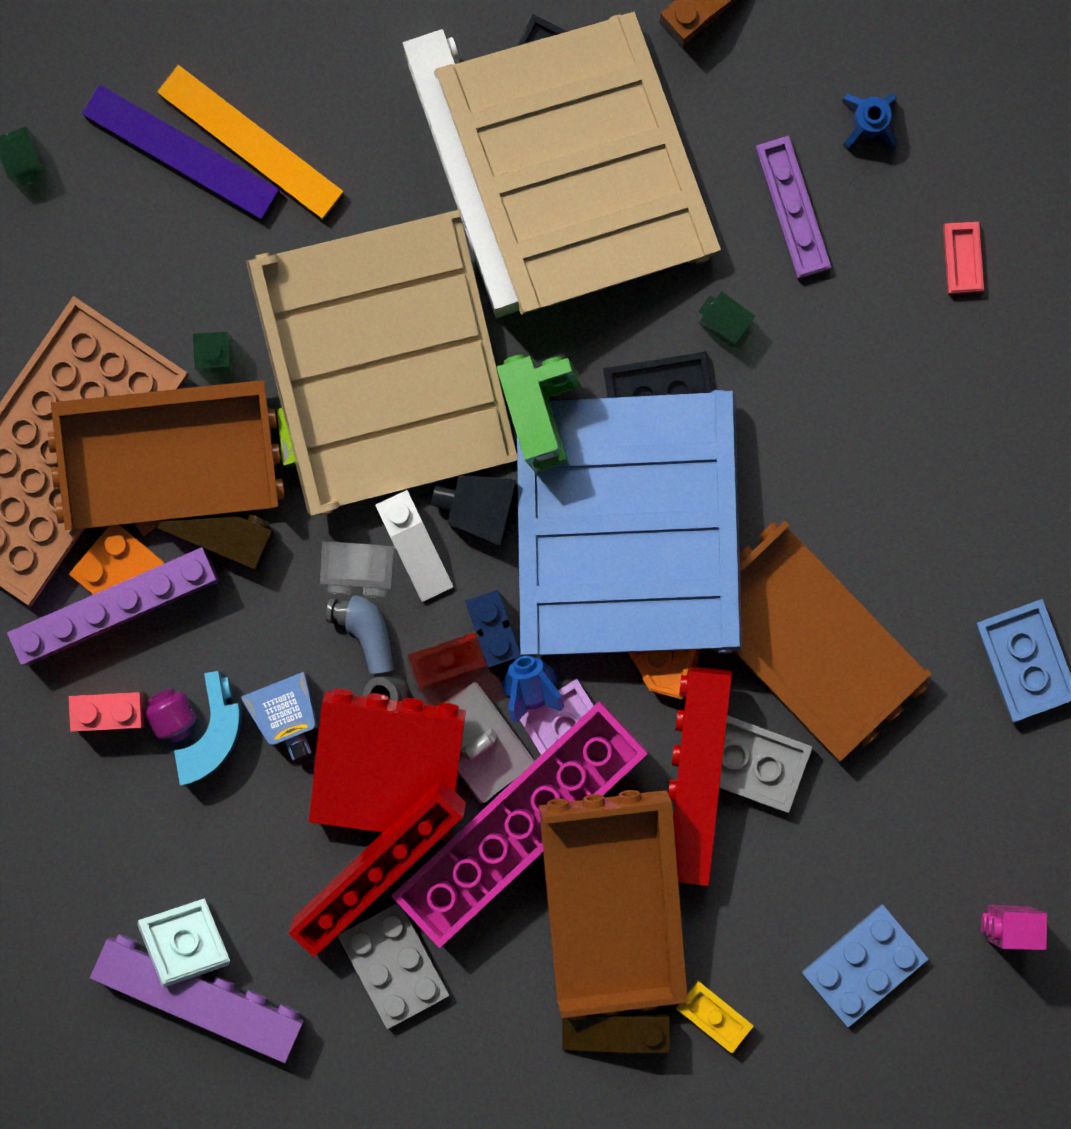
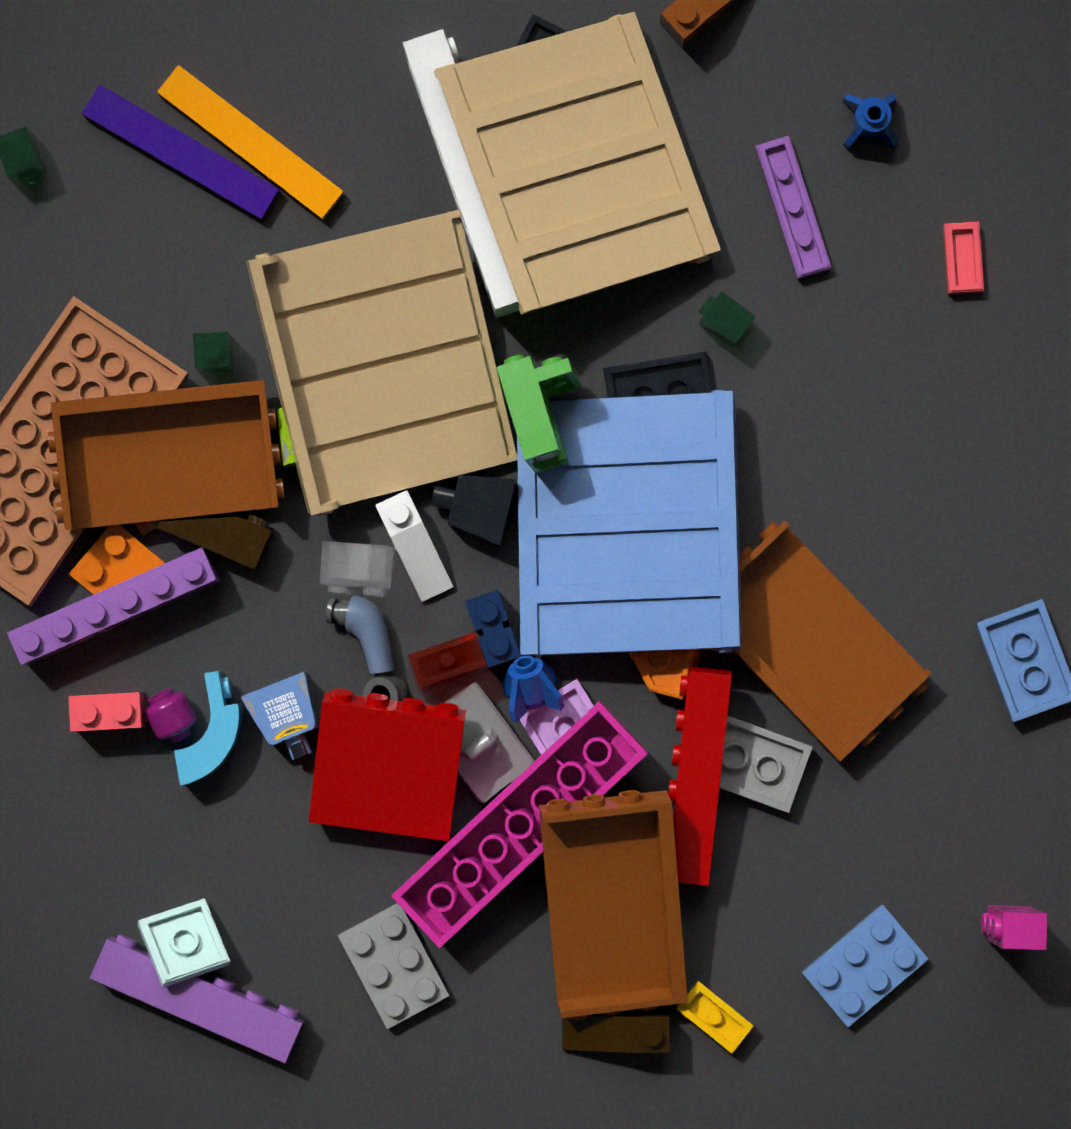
red brick [288,778,466,957] -> none

